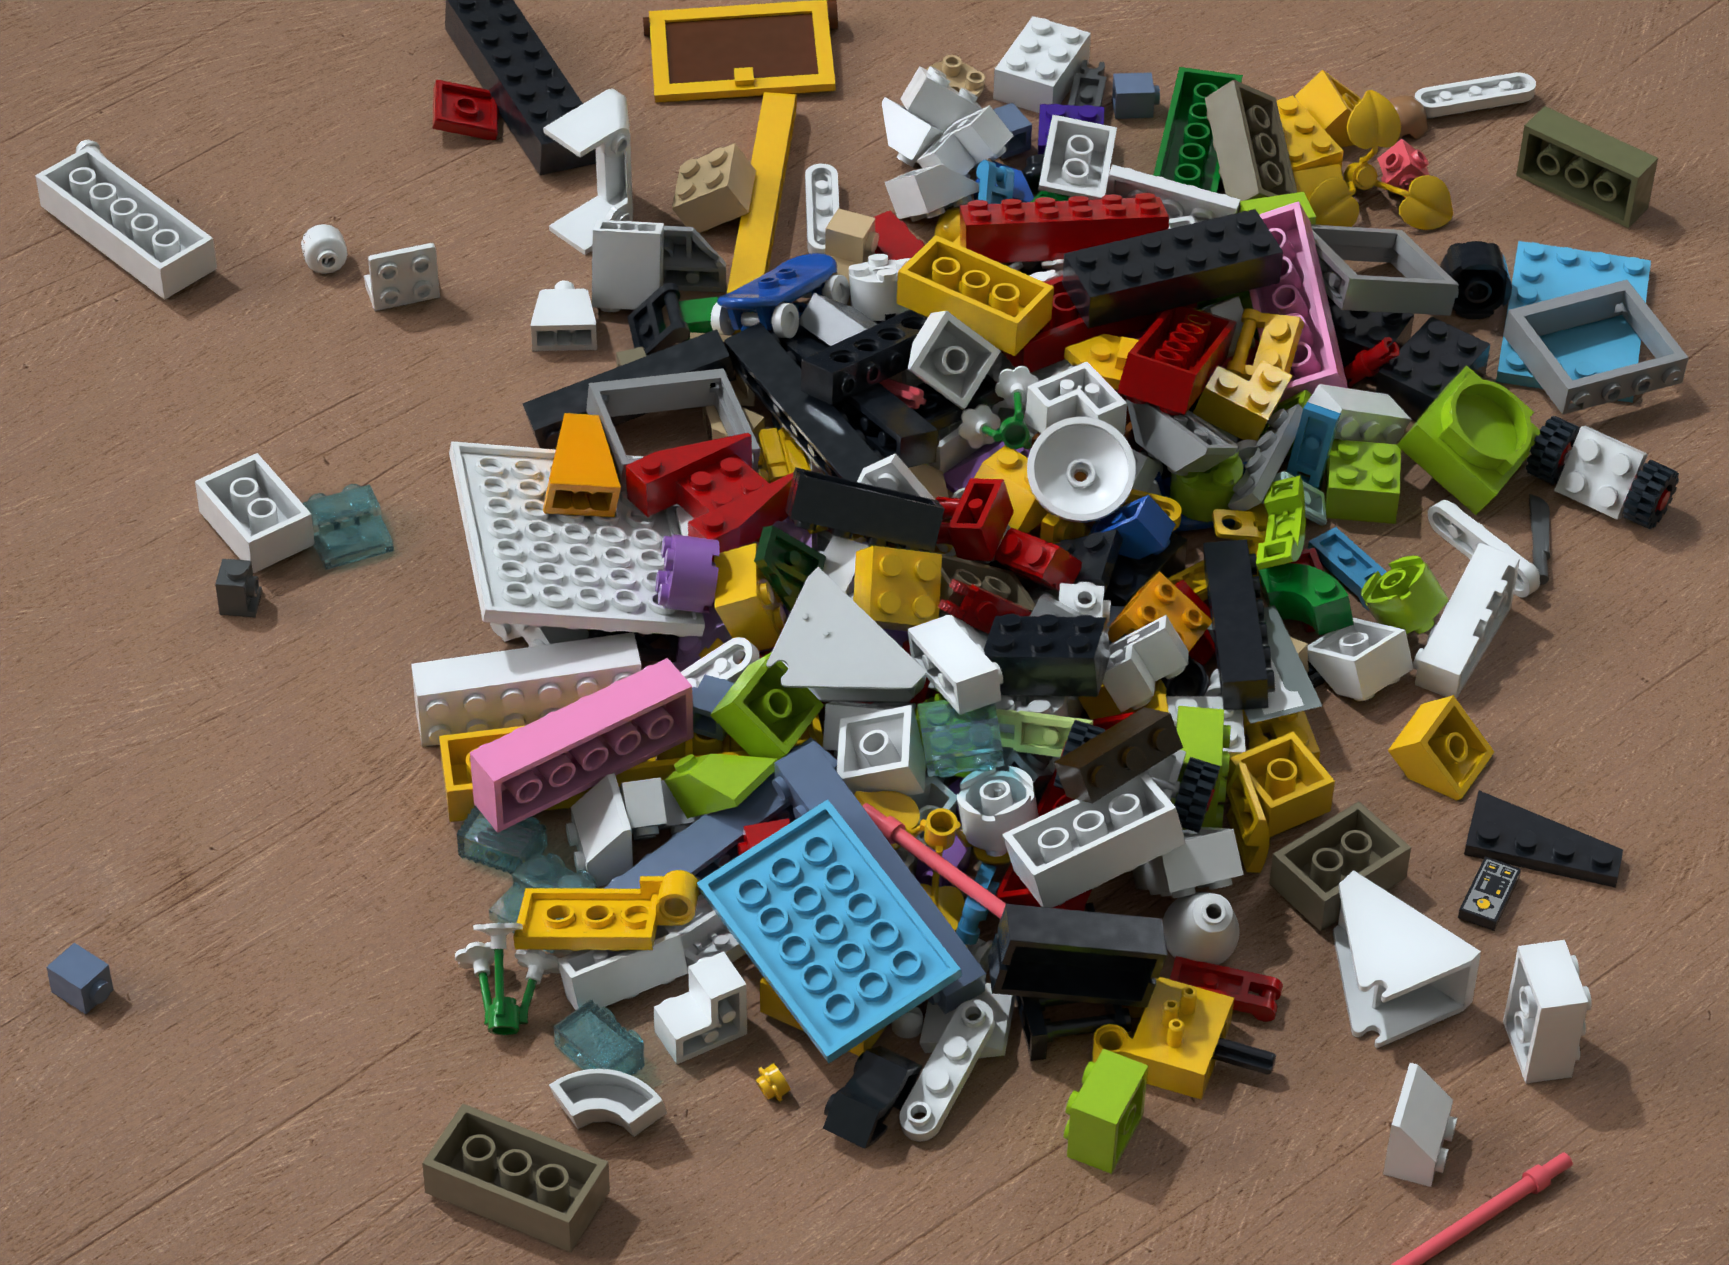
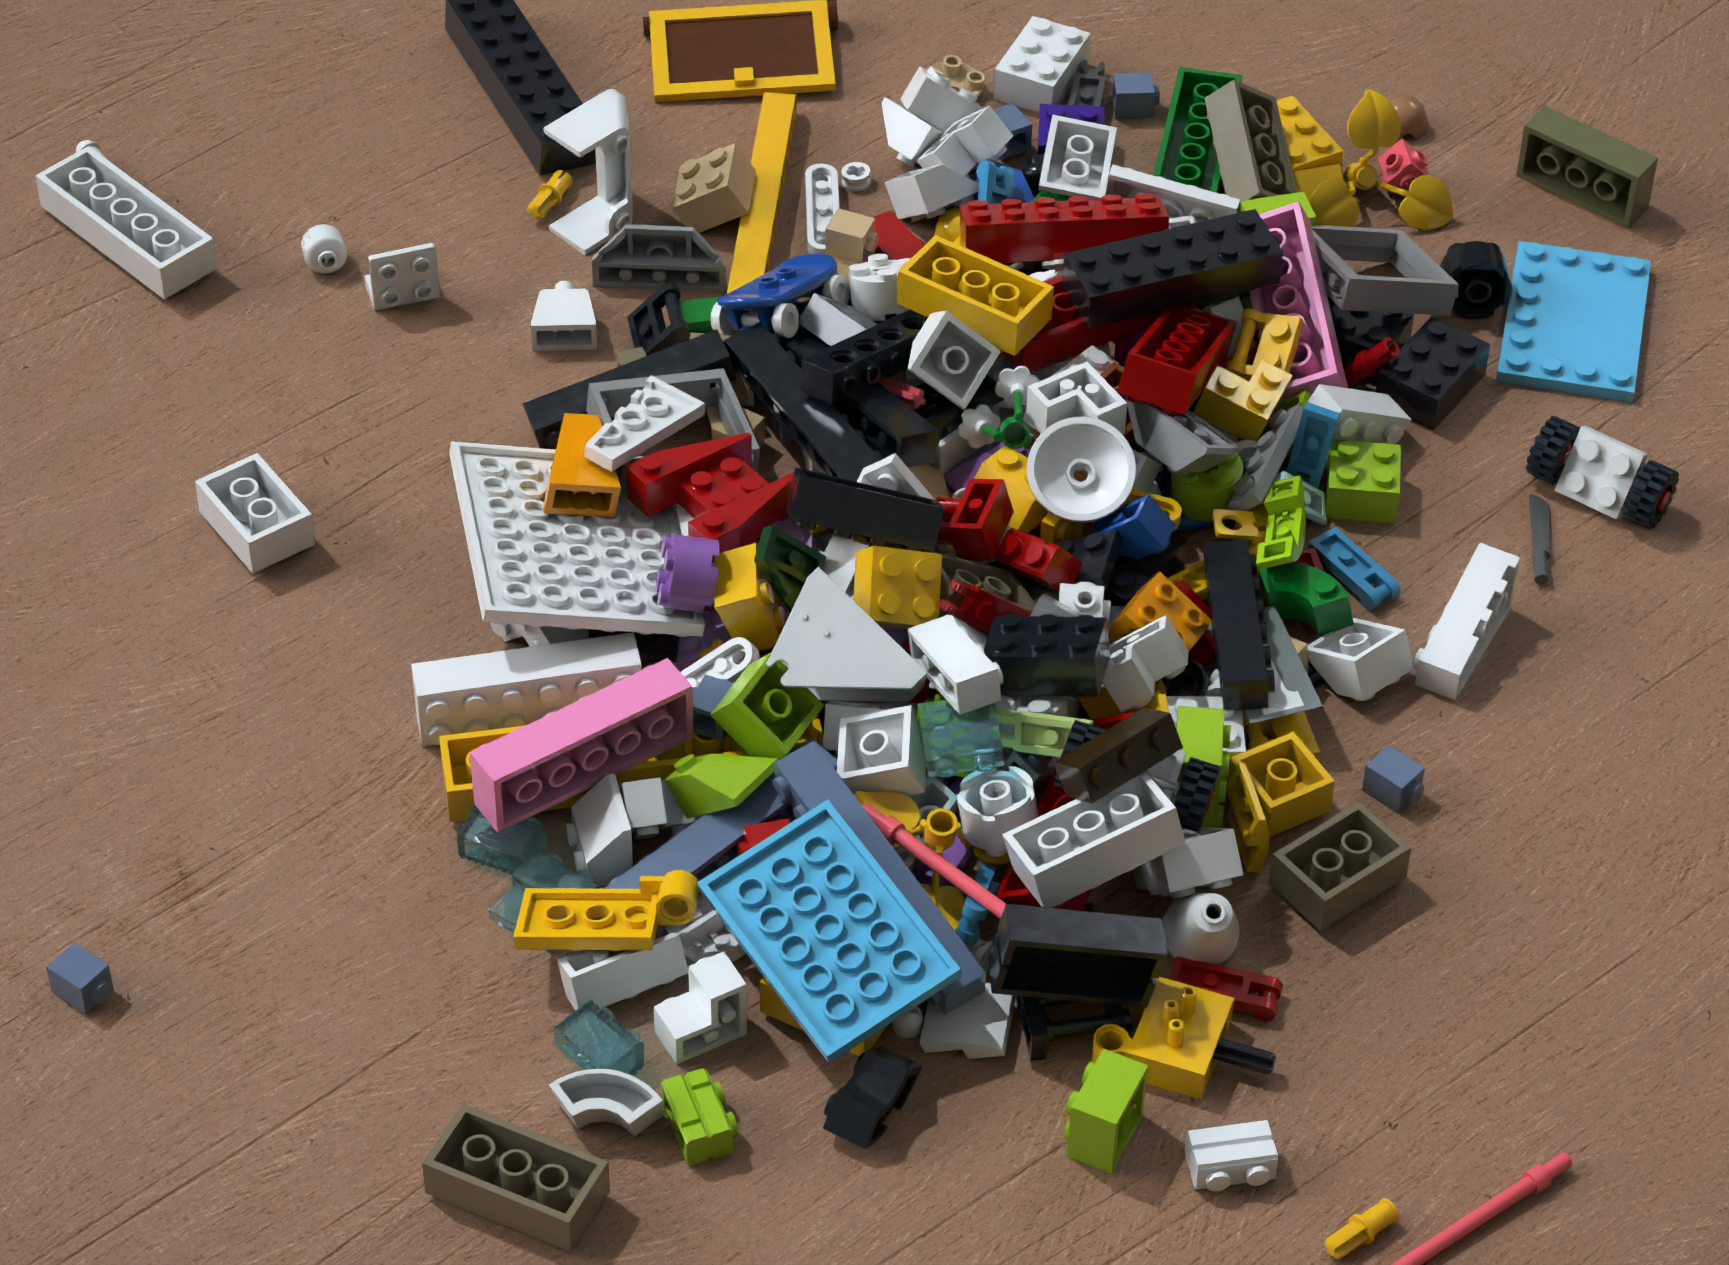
dark grey brick [215,559,262,617] -> none
clear light blue plate [302,484,394,570] -> none
red plate [432,80,498,140] -> none
plant [455,923,560,1035] -> none
white brick [592,219,664,312] -> none
yellow plate [755,1063,791,1102] -> none
yellow brick [758,427,811,483] -> none
white plate [899,999,995,1142] -> none
yellow plate [1064,334,1139,390] -> none
yellow slope [1295,69,1361,148] -> none
white ladder [1333,870,1481,1048] -> none
lime brick [1361,556,1449,634] -> none
white slope [1383,1063,1457,1187] -> none
yellow slope [1388,695,1494,800] -> none
lime container [1397,365,1540,515] -> none
white plate [1415,72,1536,118] -> none
white plate [1428,500,1540,598] -> none
tile [1458,856,1521,931] -> none
black wing [1464,790,1623,888] -> none
light grey window [1503,280,1689,415] -> none
white brick [1503,940,1591,1084] -> none
none -> yellow axle [527,170,572,220]
none -> white wing [584,375,705,472]
none -> lime brick [661,1068,739,1166]
none -> white bush [841,162,871,192]
none -> white brick [1185,1120,1278,1191]
none -> yellow axle [1324,1198,1400,1259]
none -> sand blue brick [1362,745,1425,813]

